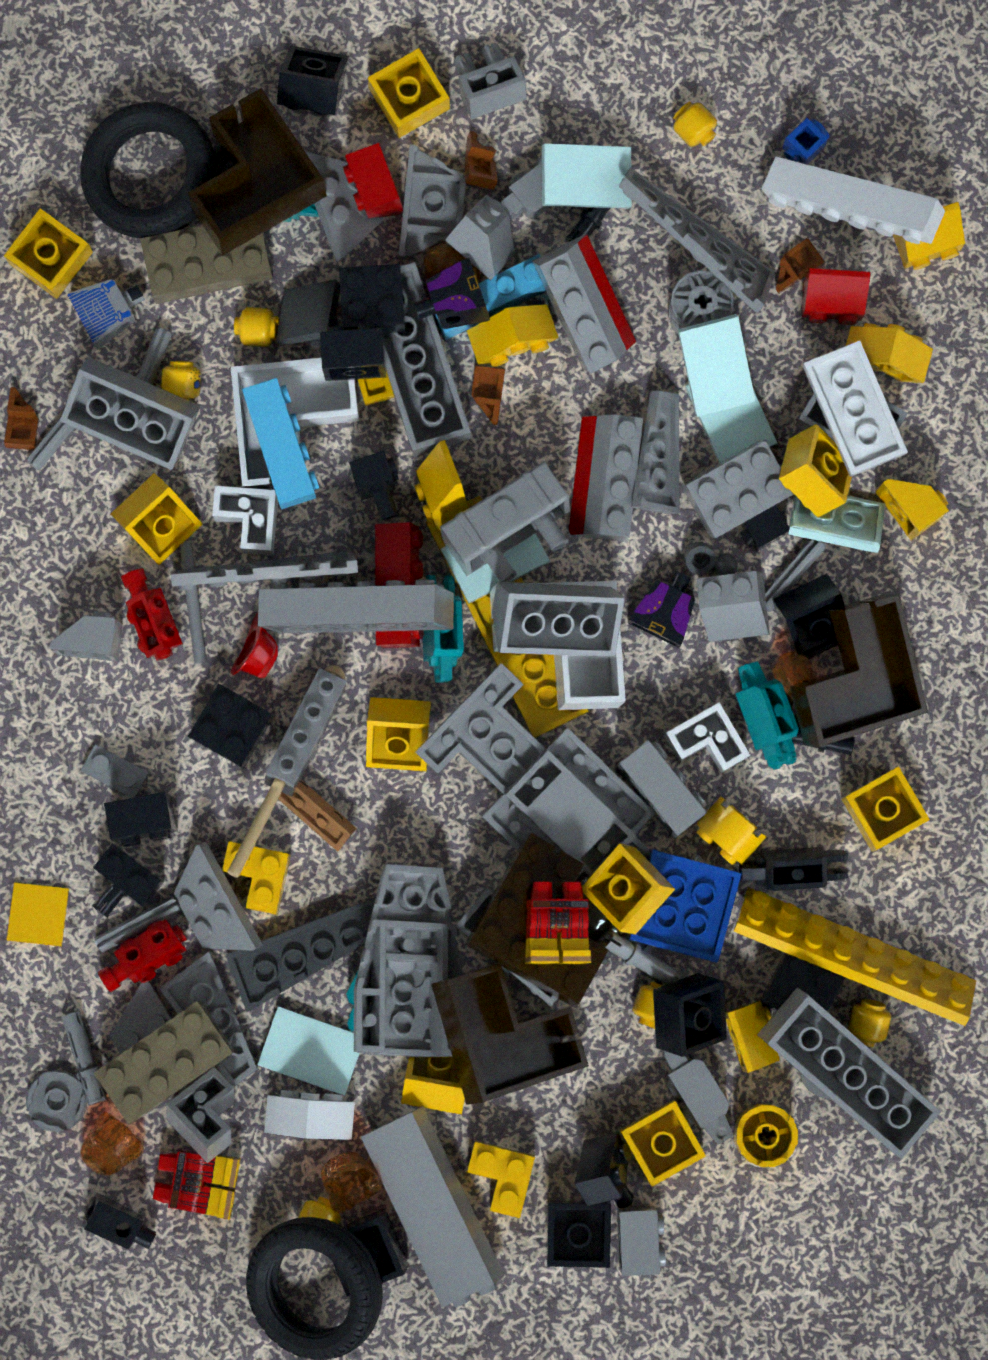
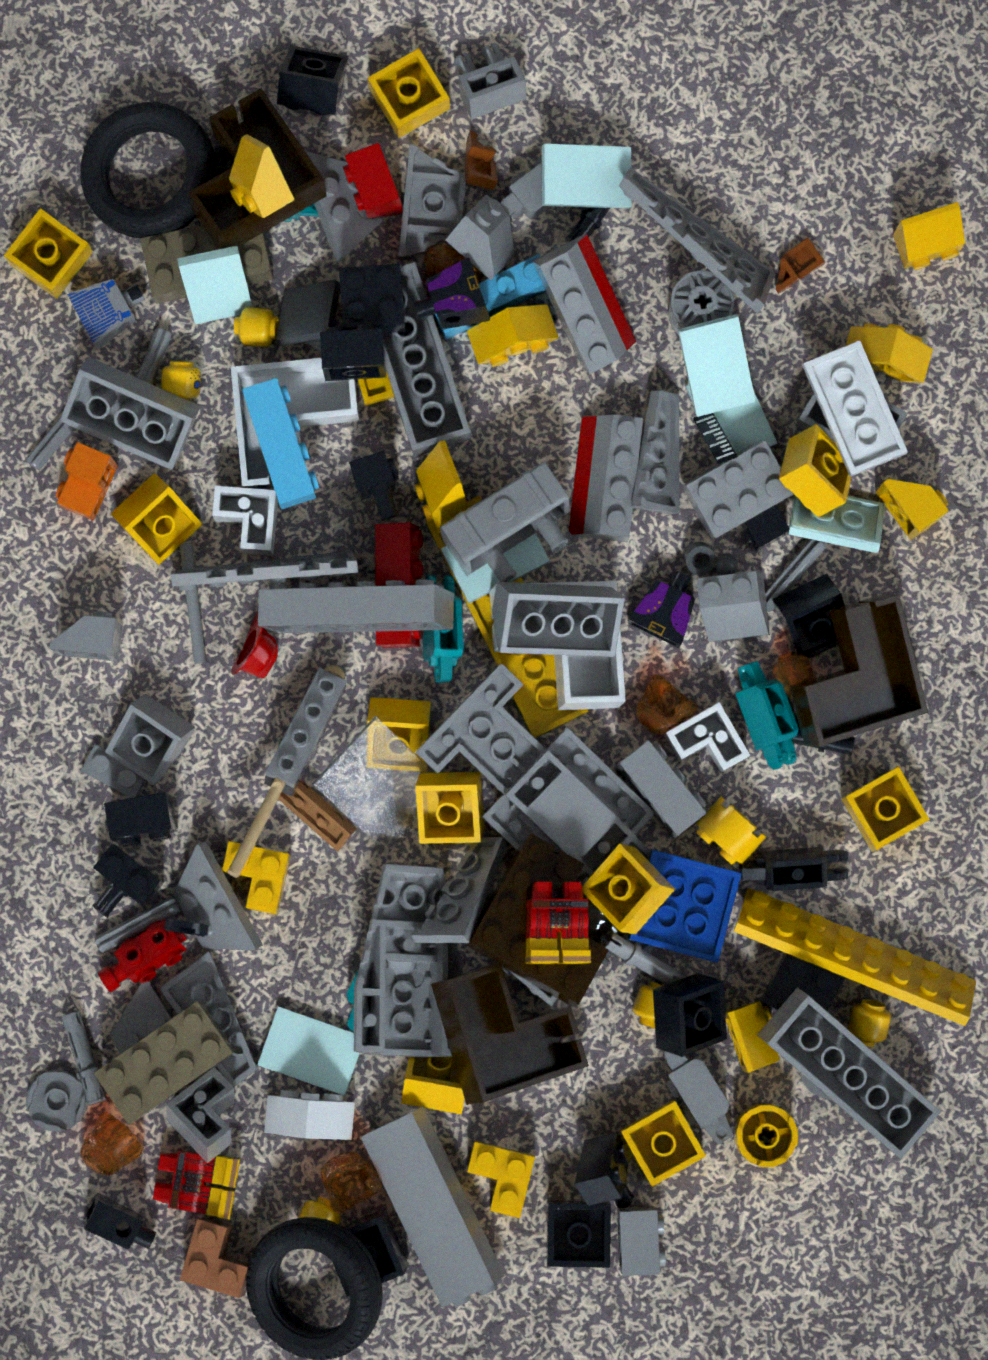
dark orange slope [4,387,39,450] -> none
yellow piece [7,882,69,947] -> none
red brick [121,568,183,661] -> none
black brick [188,683,274,769] -> none
dark grey wing [226,897,376,1012] -> none
dark orange slope [471,365,505,425] -> none
yellow head [673,102,717,147] -> none
white brick [761,156,945,244] -> none
blue brick [782,118,830,165] -> none
red slope [802,268,871,325] -> none
none -> orange brick [56,442,118,521]
none -> light grey slope [105,694,195,786]
none -> black tile [164,918,209,937]
none -> light aqua tile [177,246,253,324]
none -> nougat brick [180,1217,249,1298]
none -> yellow slope [229,134,294,218]
none -> clear piece [312,716,434,855]
none -> light grey wing [410,837,508,943]
none -> yellow brick [415,772,485,844]
none -> clear orange hair [636,674,698,735]
none -> black sticker [693,413,738,464]

